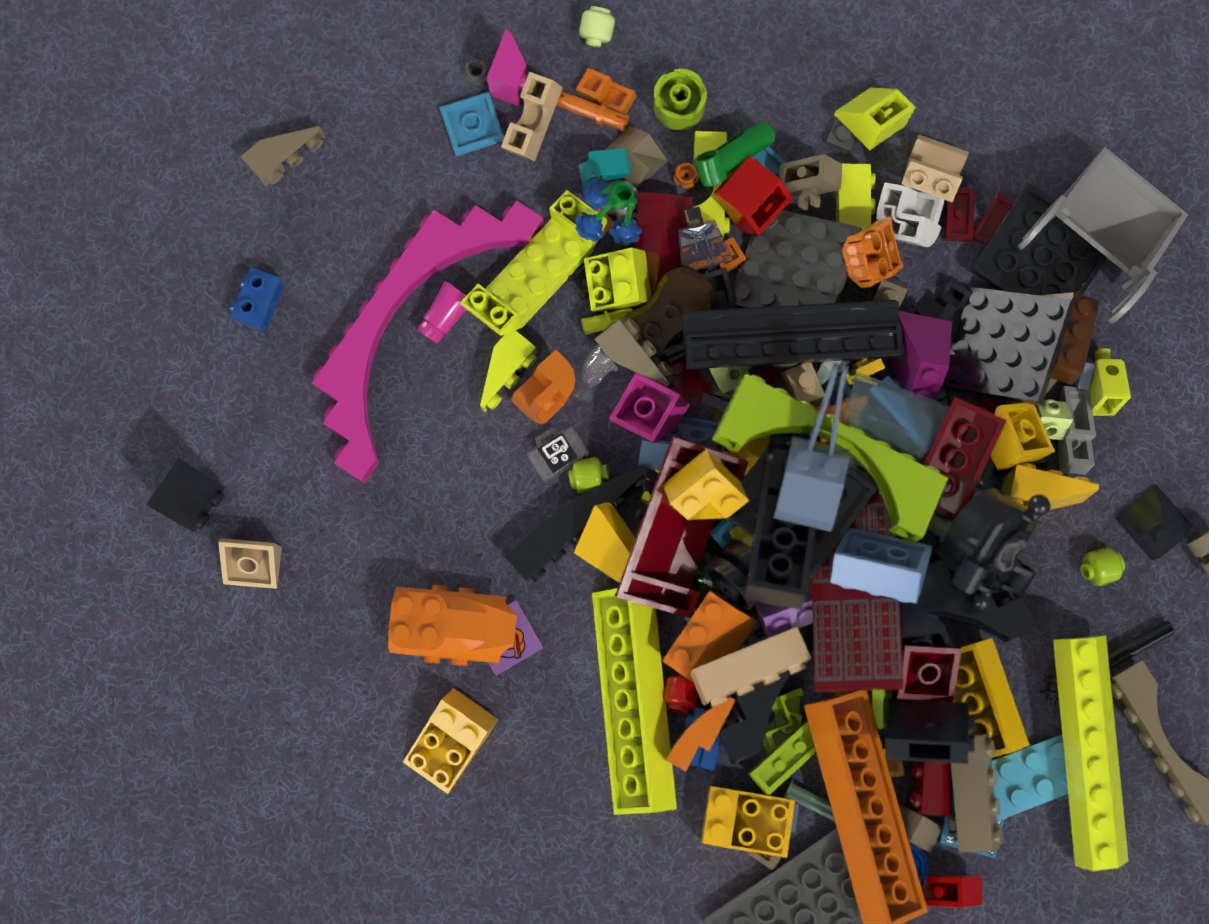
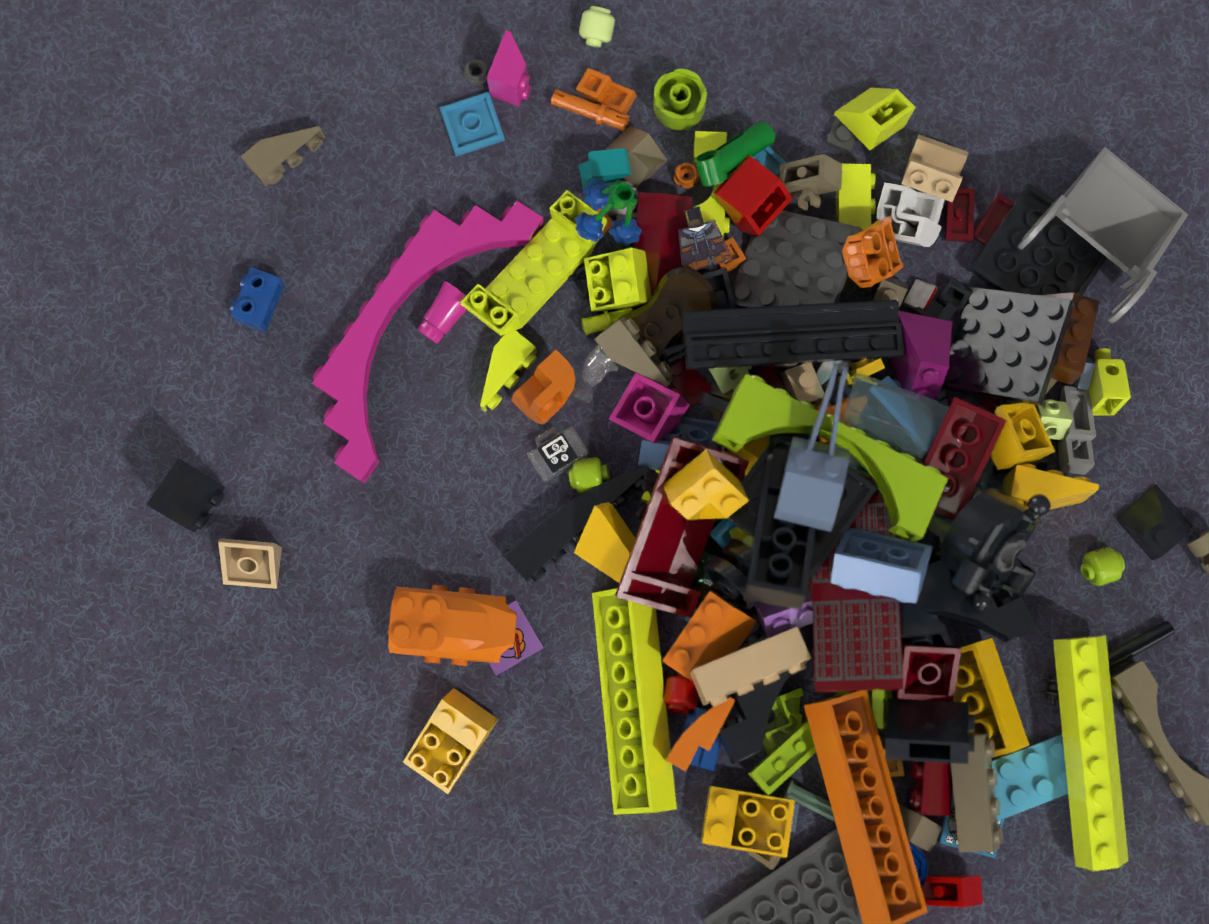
tan arch [501,72,563,162] -> none
none -> flat silver piece [904,279,937,311]

